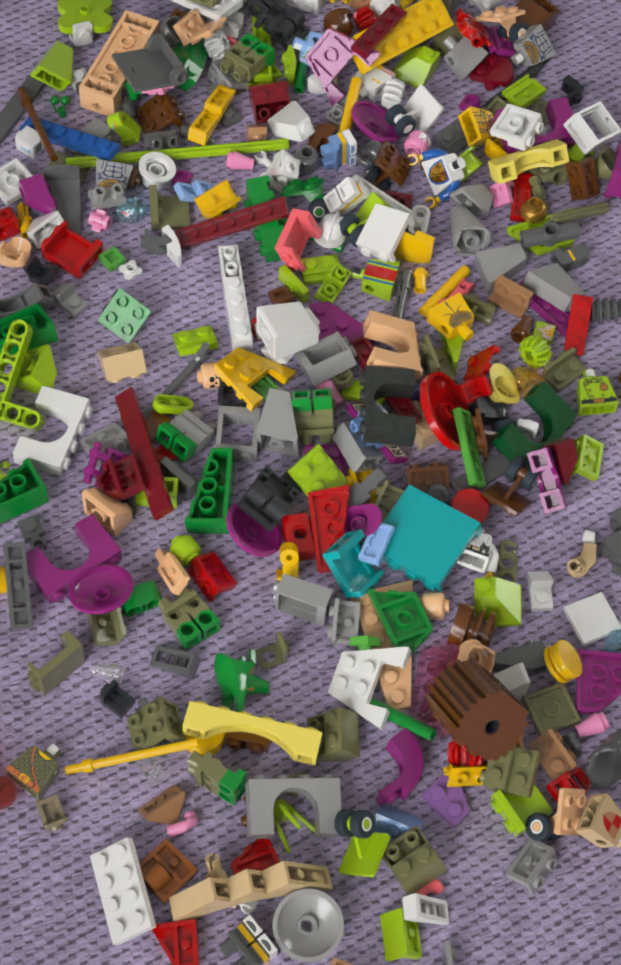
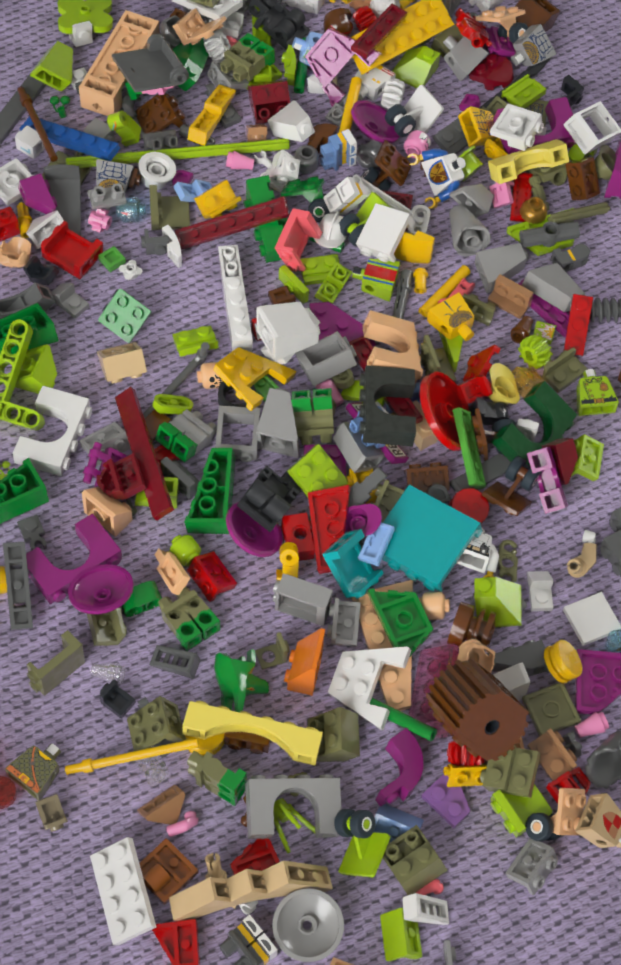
bright green plate [350,635,381,650] -> none
none -> orange slope [284,628,325,696]

